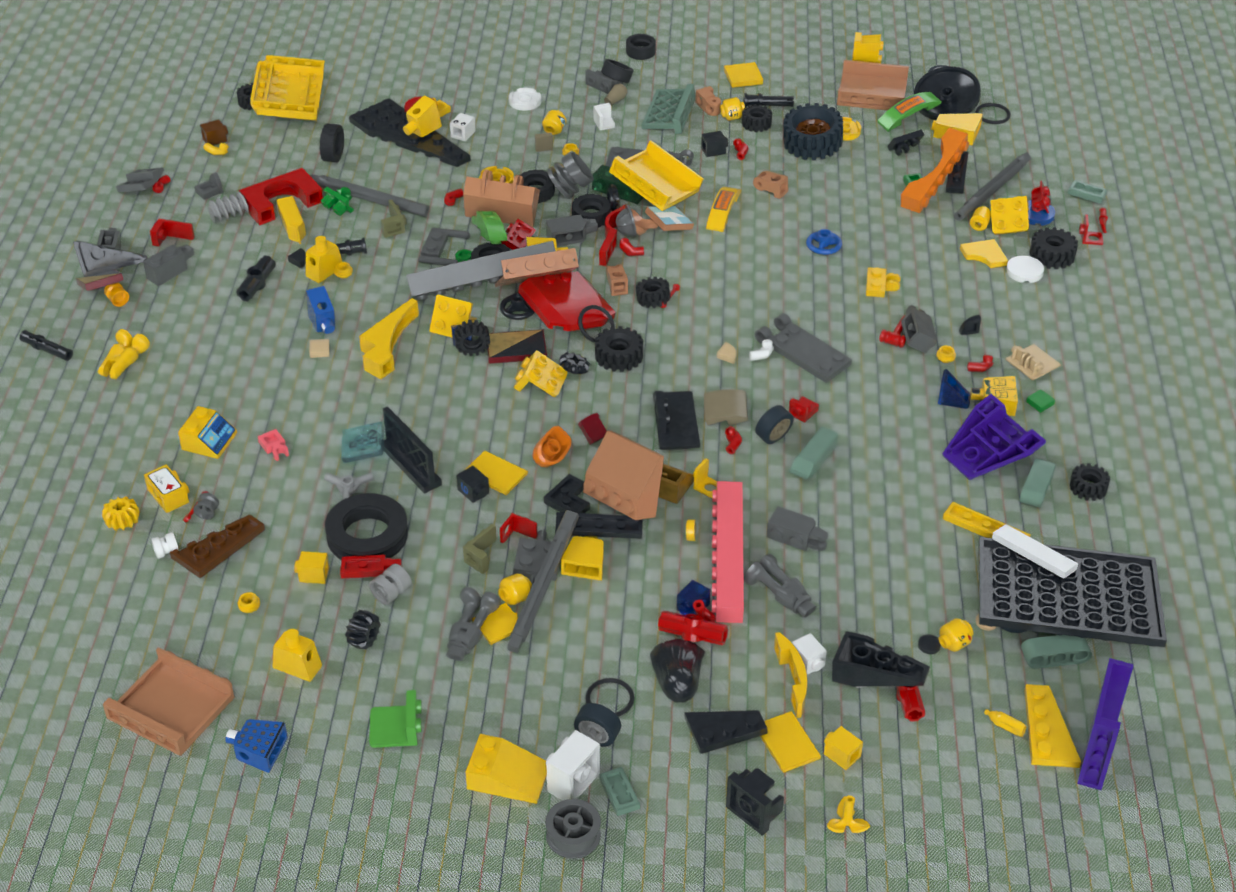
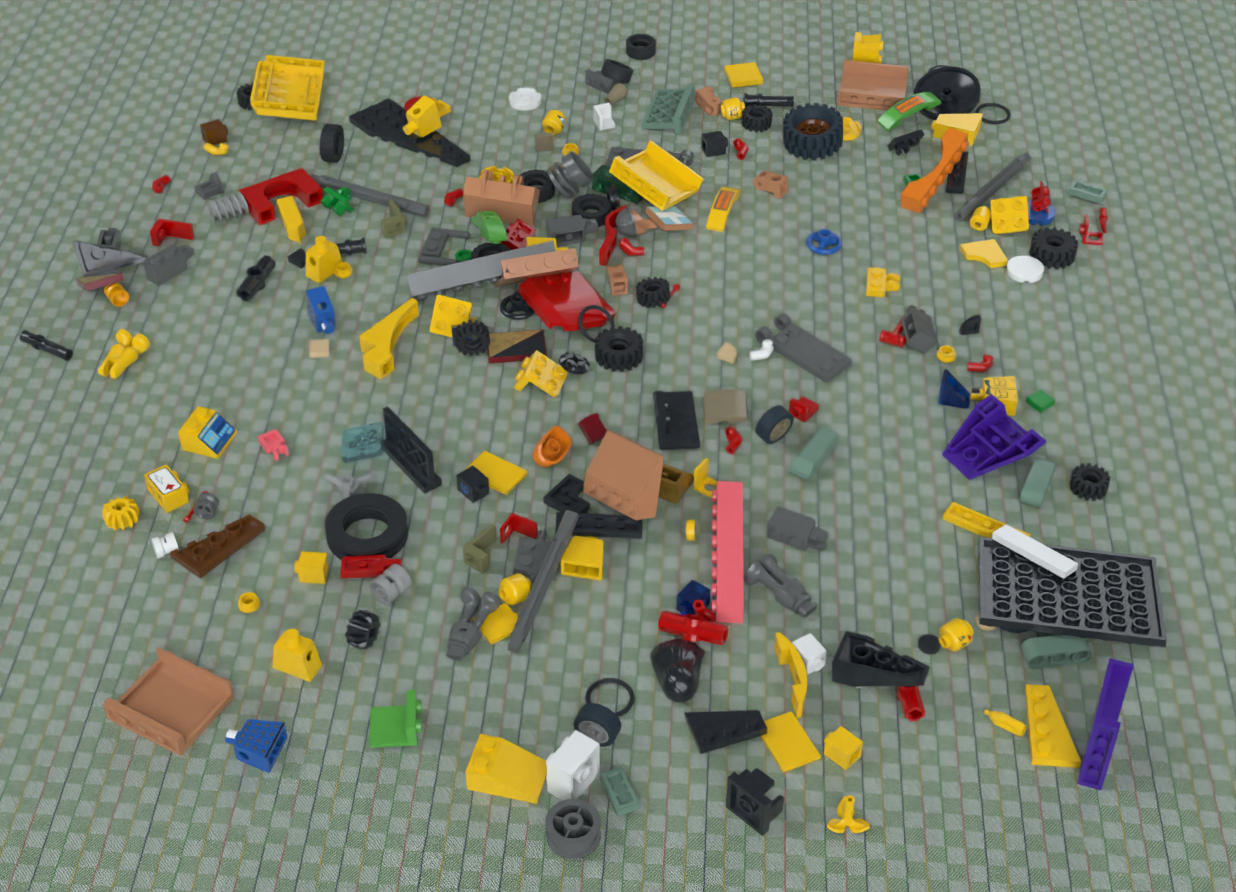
dark grey slope [116,167,164,192] -> none
white brick [450,113,476,141] -> none
tan hinge [1005,344,1061,380] -> none

